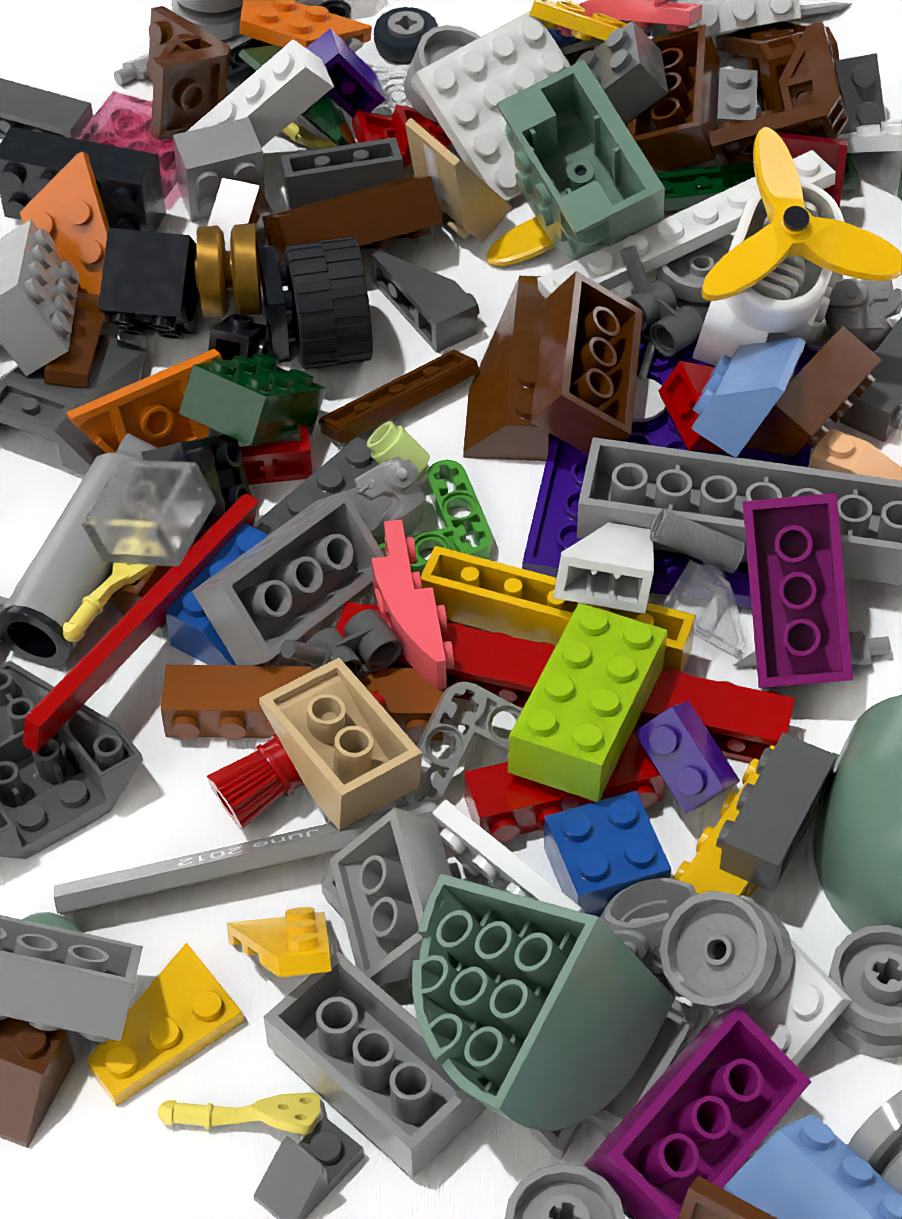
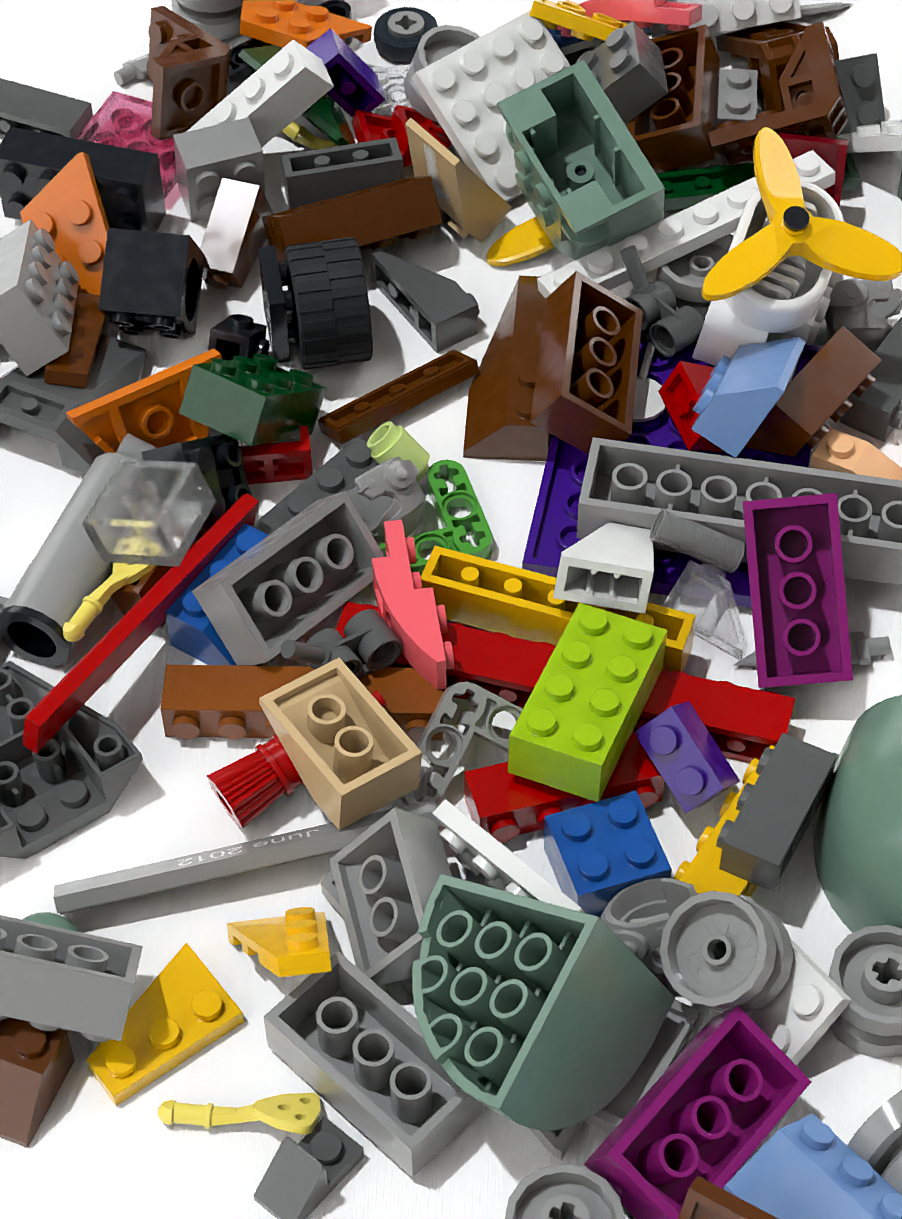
pearl gold wheel [195,223,262,318] -> none

